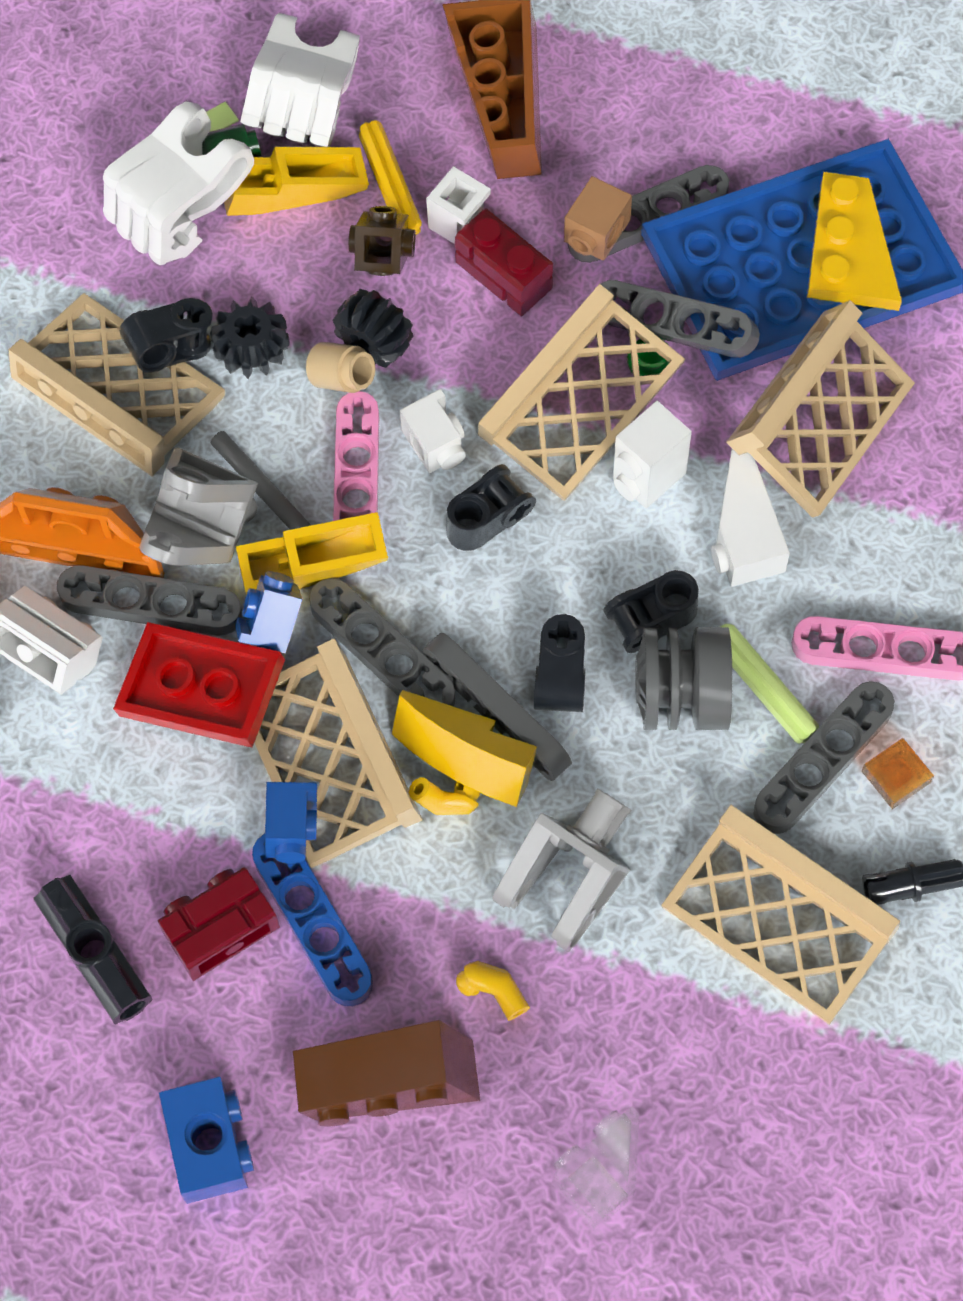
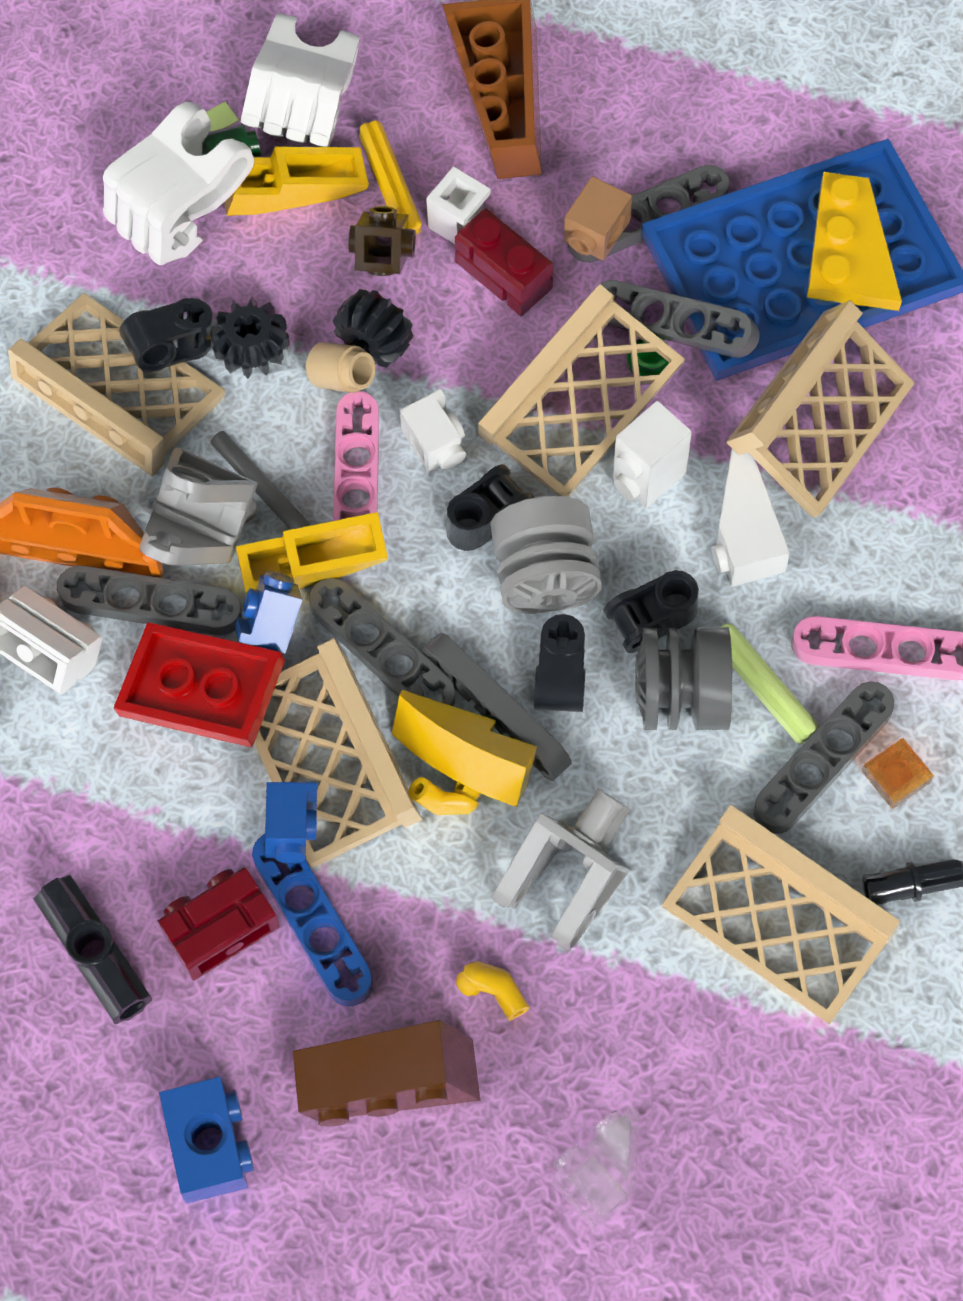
none -> light grey wheel [490,496,602,614]

